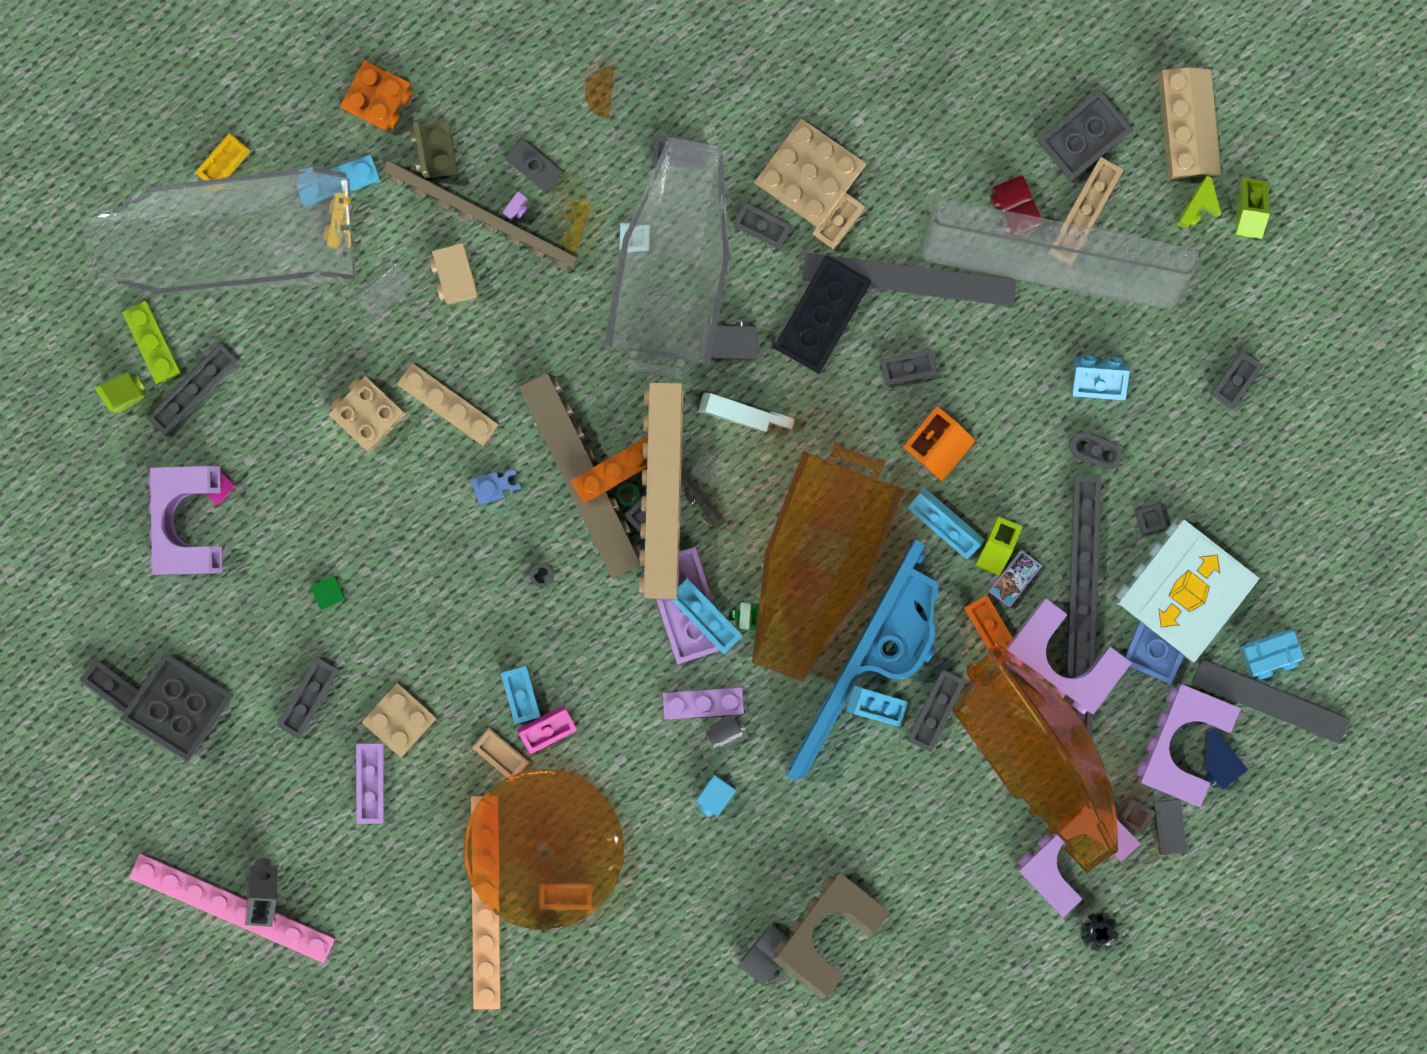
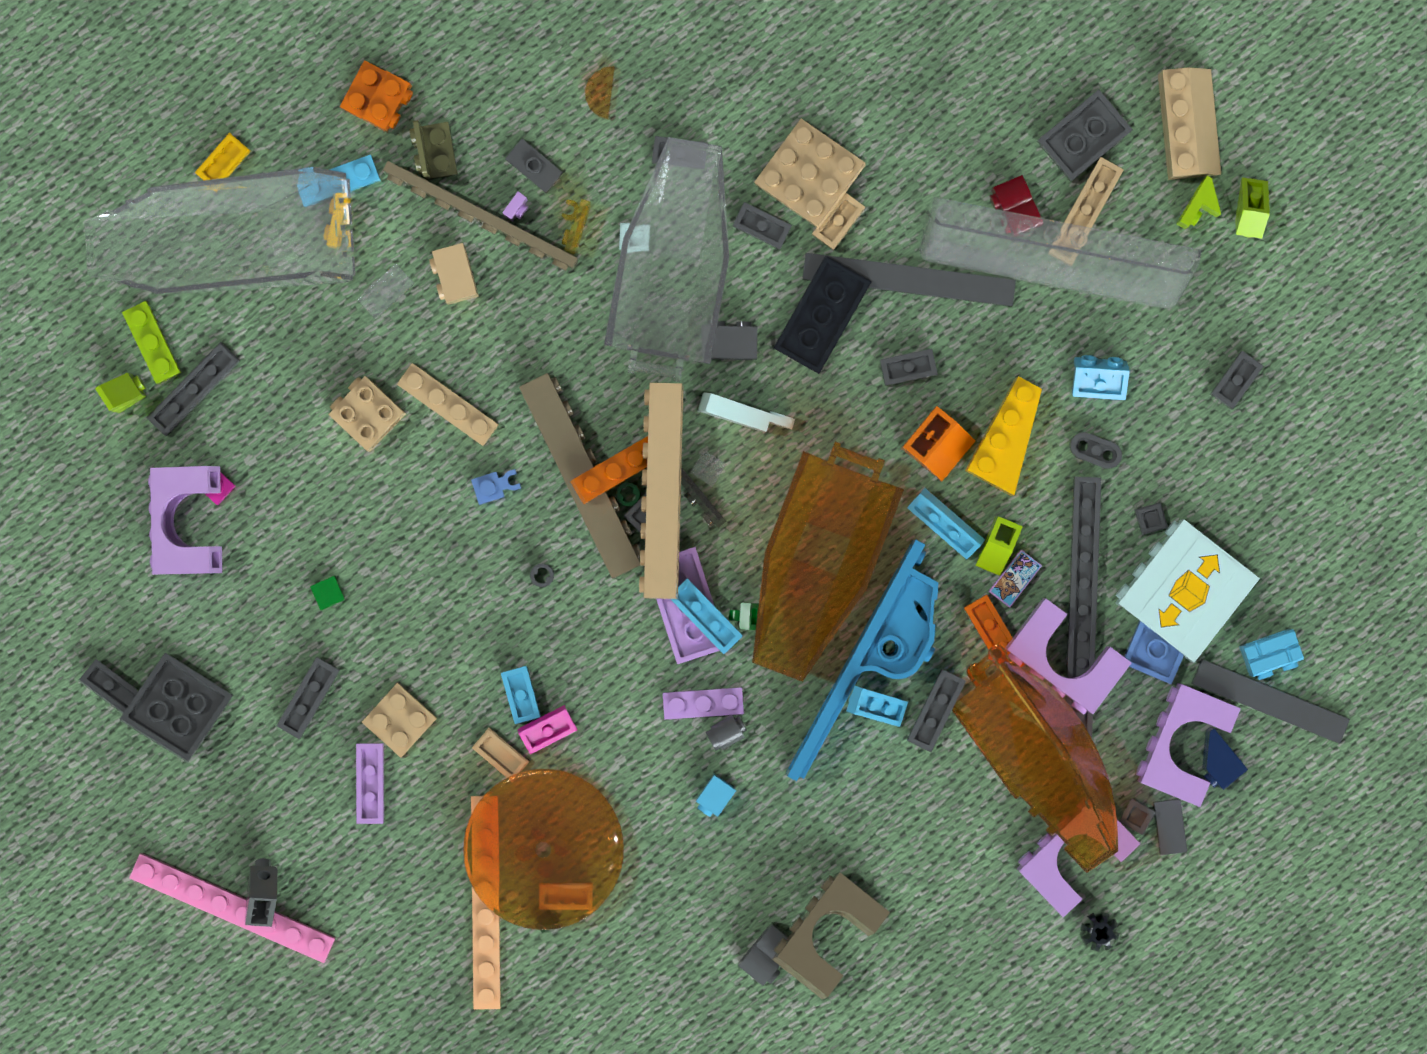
none -> yellow wedge [965,376,1042,496]

